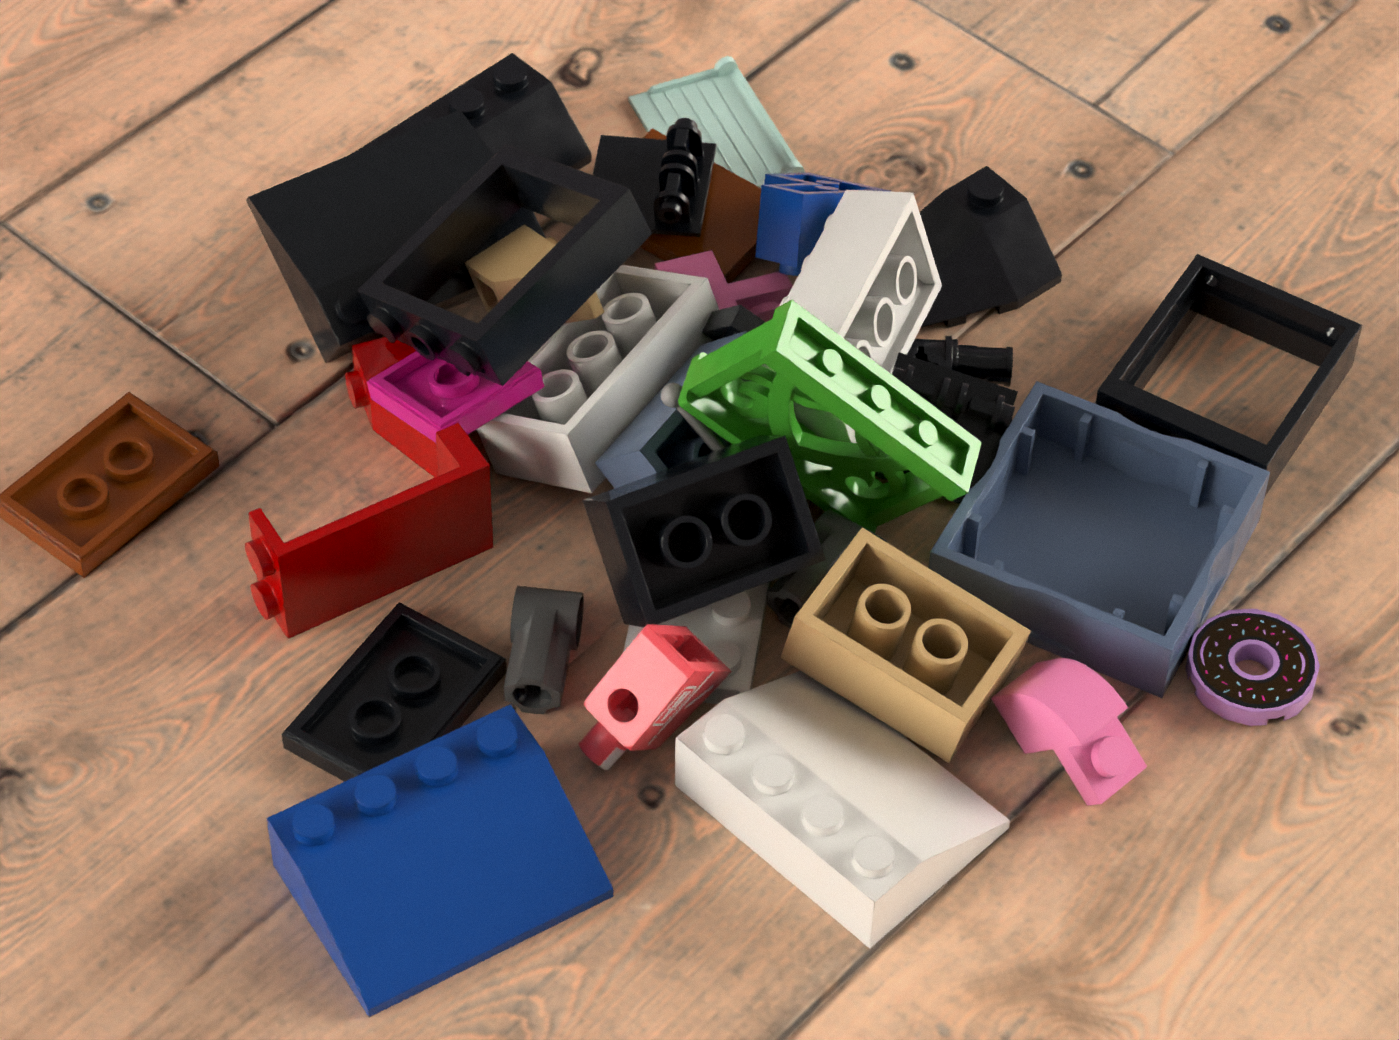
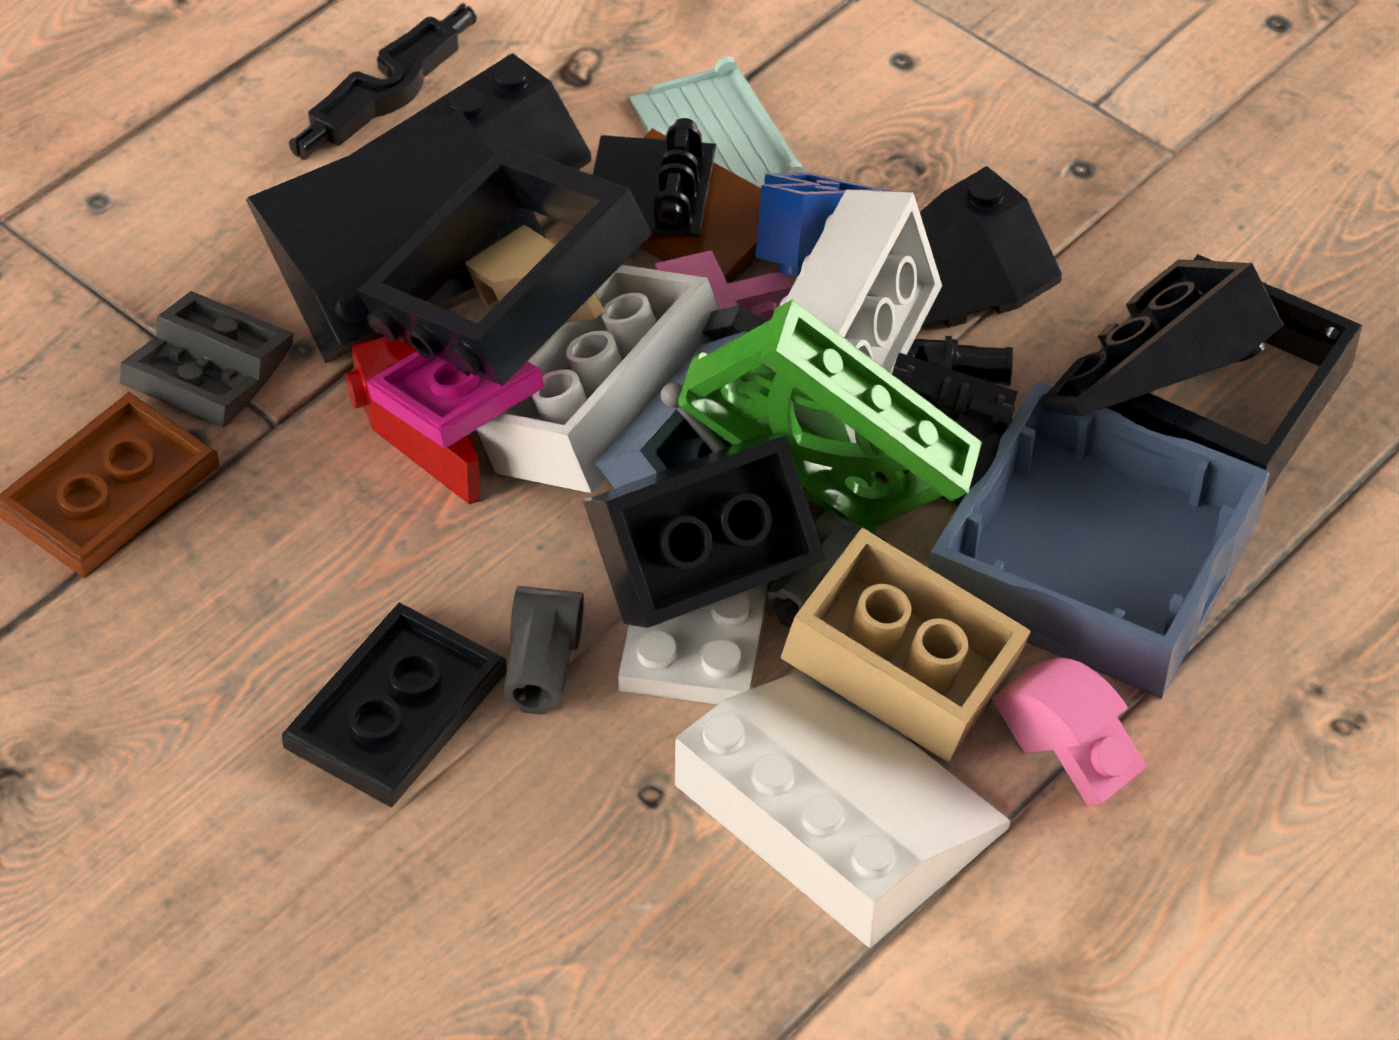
red panel [245,422,494,639] -> none
blue slope [267,704,614,1017] -> none
coral torso [579,624,732,770] -> none
tile [1185,609,1320,726] -> none
none -> dark grey slope [120,291,294,427]
none -> black piece [289,3,477,160]
none -> black wedge [1039,259,1284,416]

